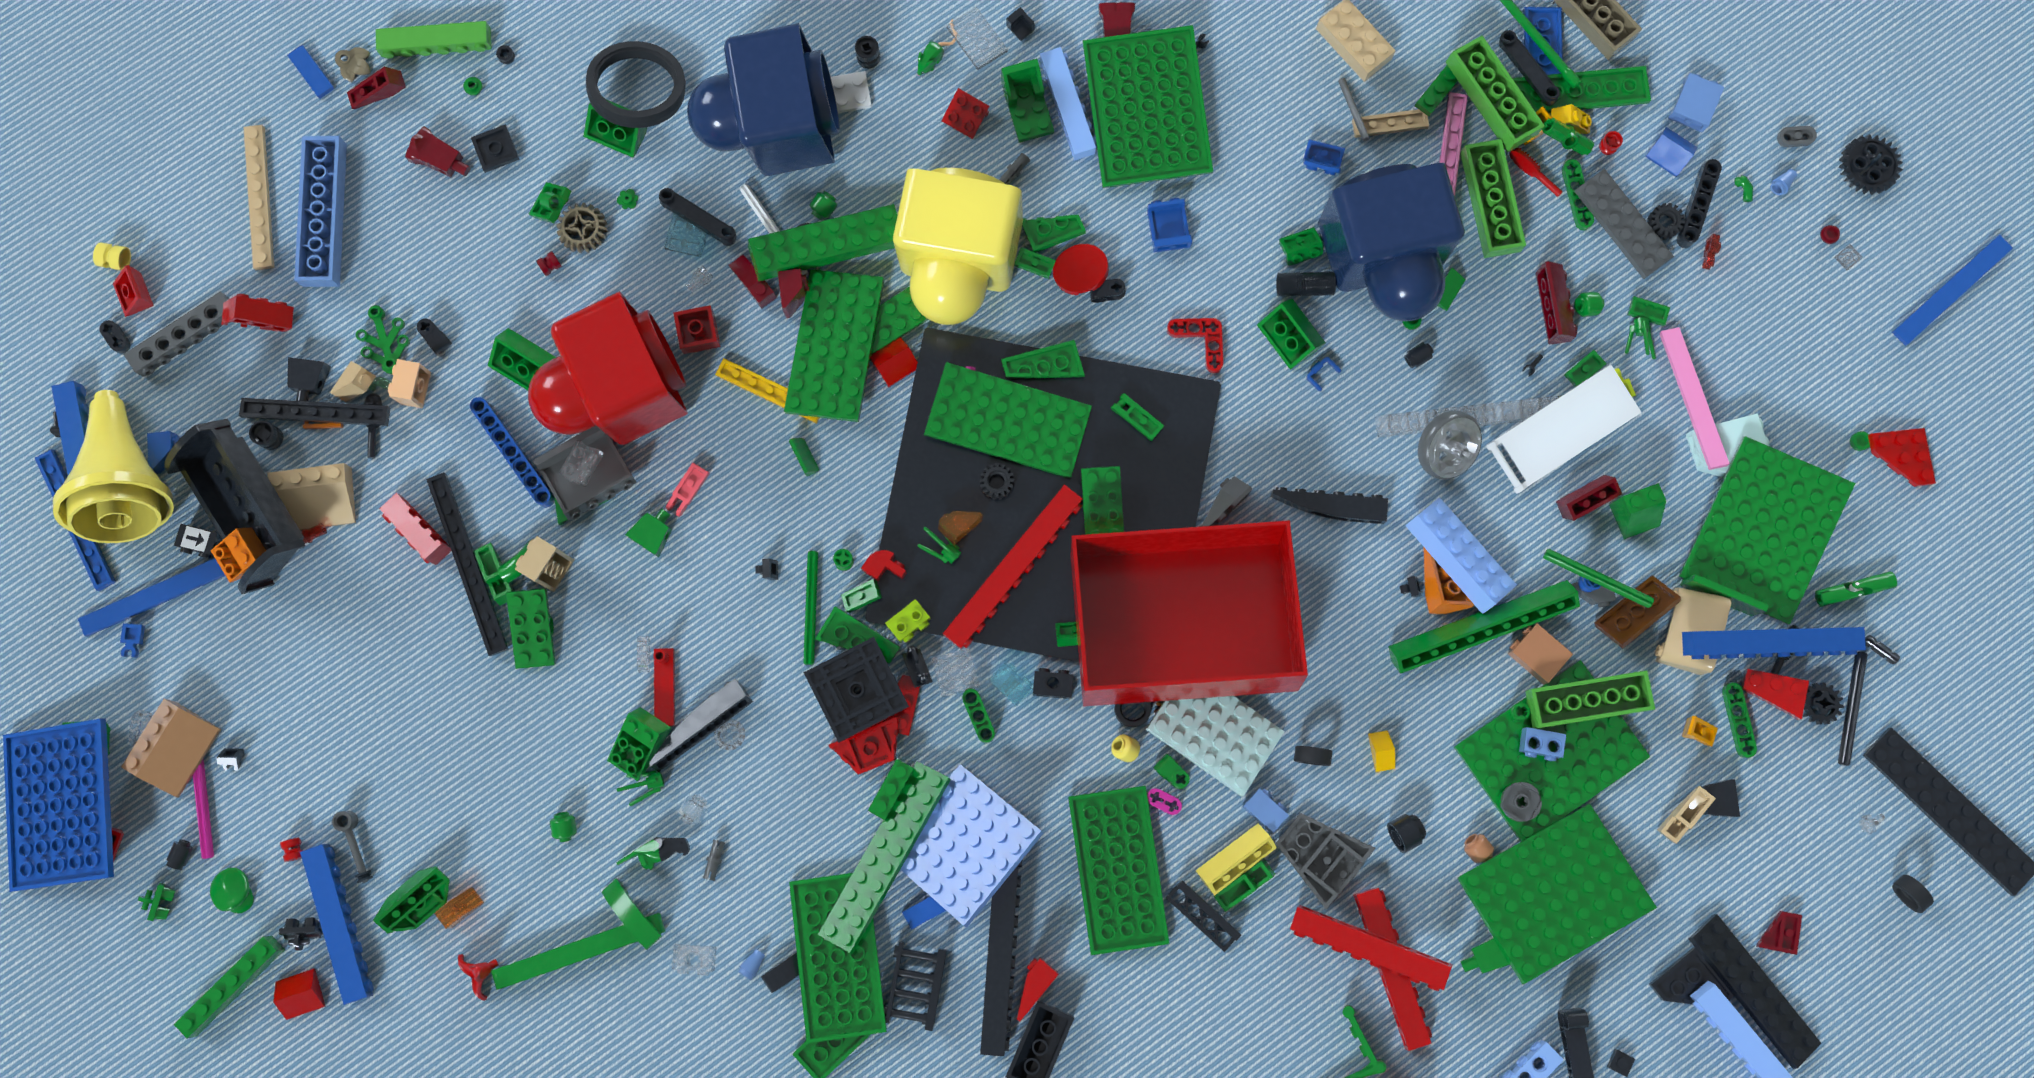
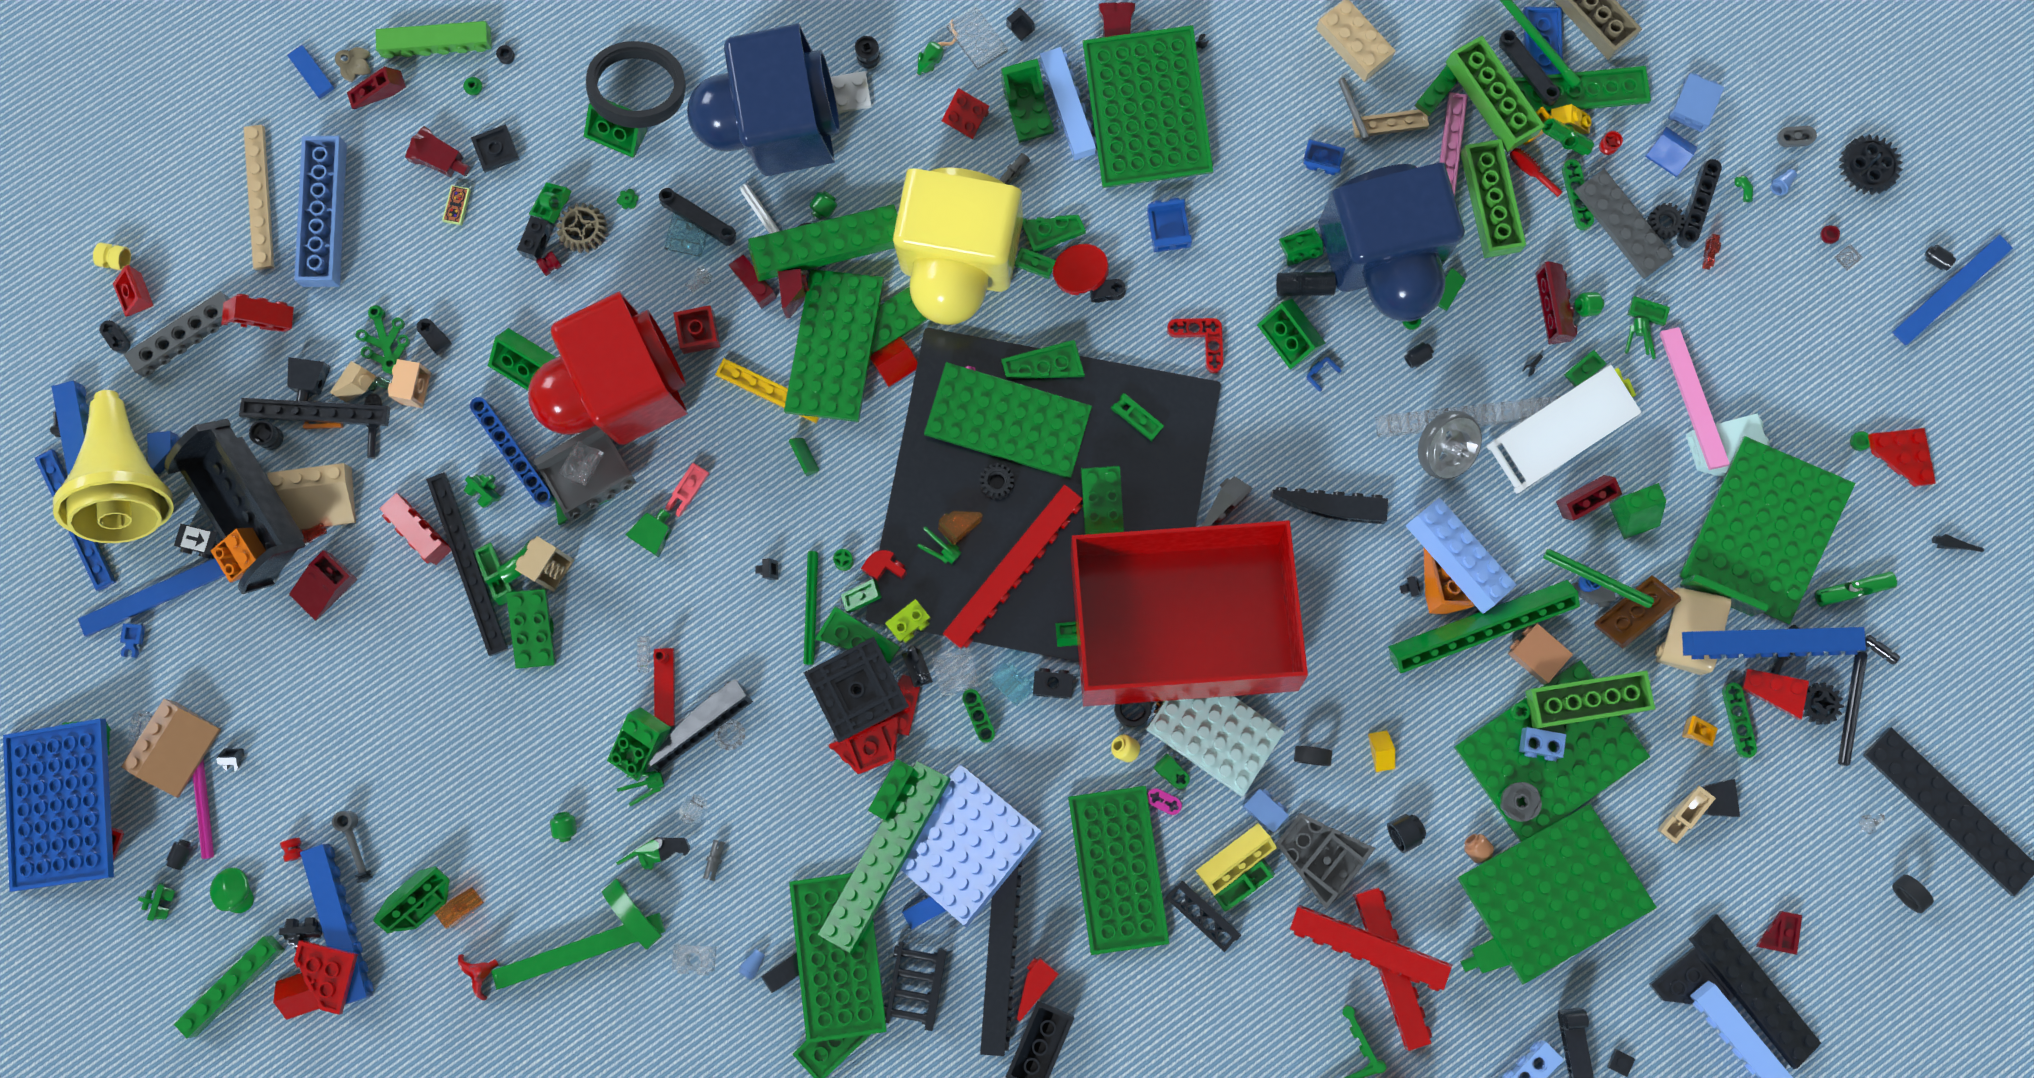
none -> dark red slope [289,550,358,621]
none -> red plate [294,940,358,1015]
none -> tile [442,185,471,226]
none -> green hips [464,474,502,508]
none -> black brick [517,216,553,261]
none -> black brick [1924,245,1956,271]
none -> black piece [1932,534,1984,552]

